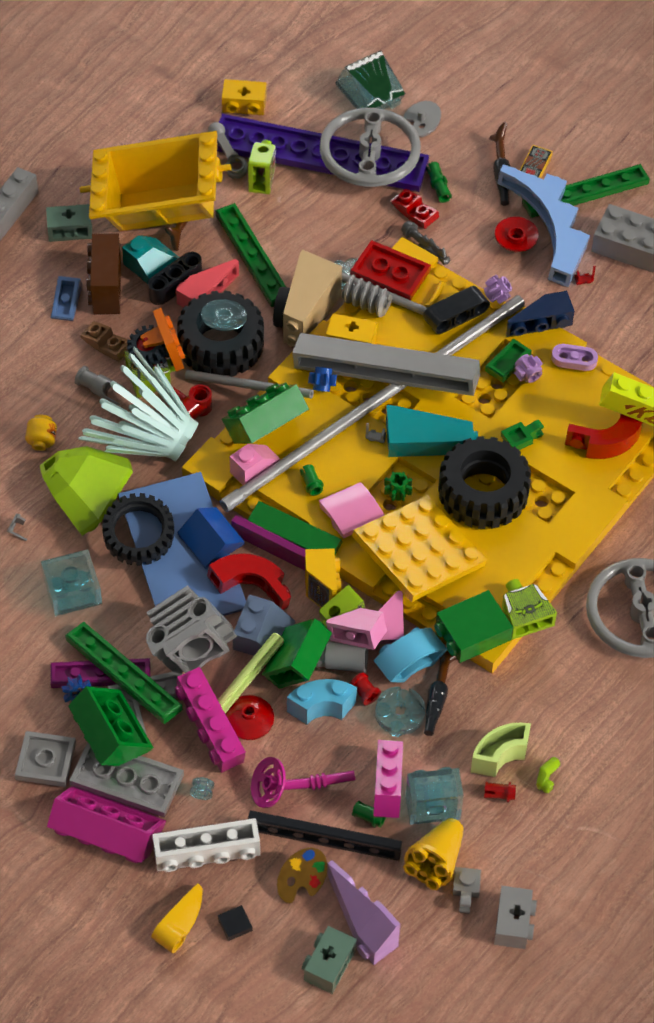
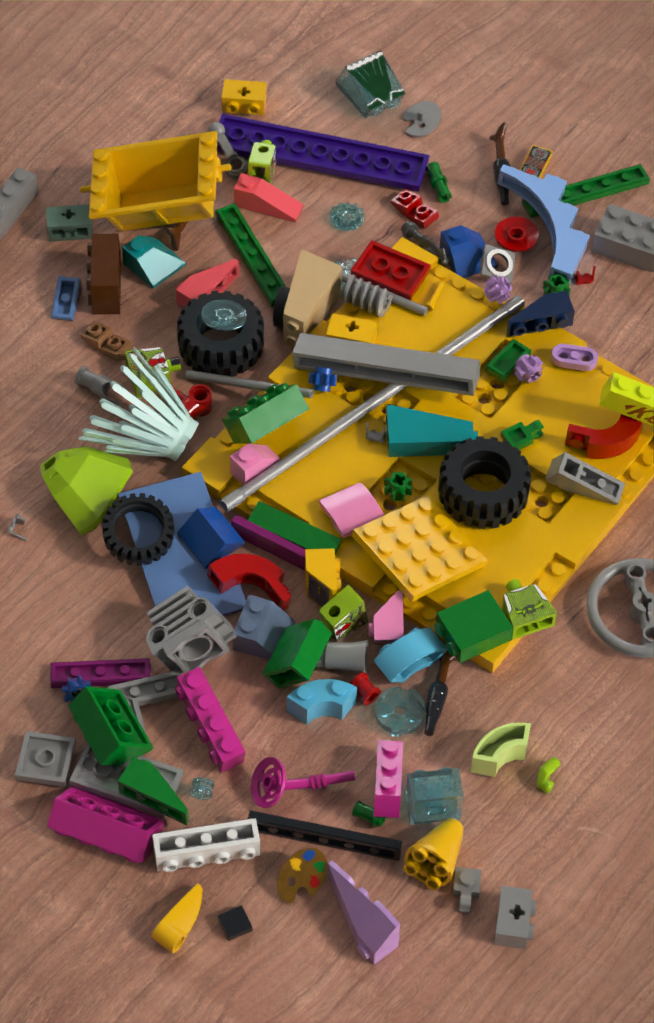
yellow head [25,415,57,451] -> none
clear light blue brick [41,549,102,616] -> none
green tile [65,622,183,724] -> none
plate [127,308,185,371] -> none
black beam [148,252,202,305] -> none
yellowish green axle [218,633,284,713] -> none
red dish [225,695,274,740] -> none
green pin [300,464,324,496] -> none
sand green brick [302,926,357,994] -> none
light grey piece [320,108,421,187] -> none
bright pink slope [326,608,387,650] -> none
black beam [423,286,490,334] -> none
red pin [484,782,516,802] -> none
none -> green slope [118,757,189,825]
none -> coral slope [234,173,303,223]
none -> clear light blue gear [330,201,365,231]
none -> blue slope [439,225,498,278]
none -> piece [480,244,516,284]
none -> green gear [543,275,571,295]
none -> light grey slope [545,452,625,505]

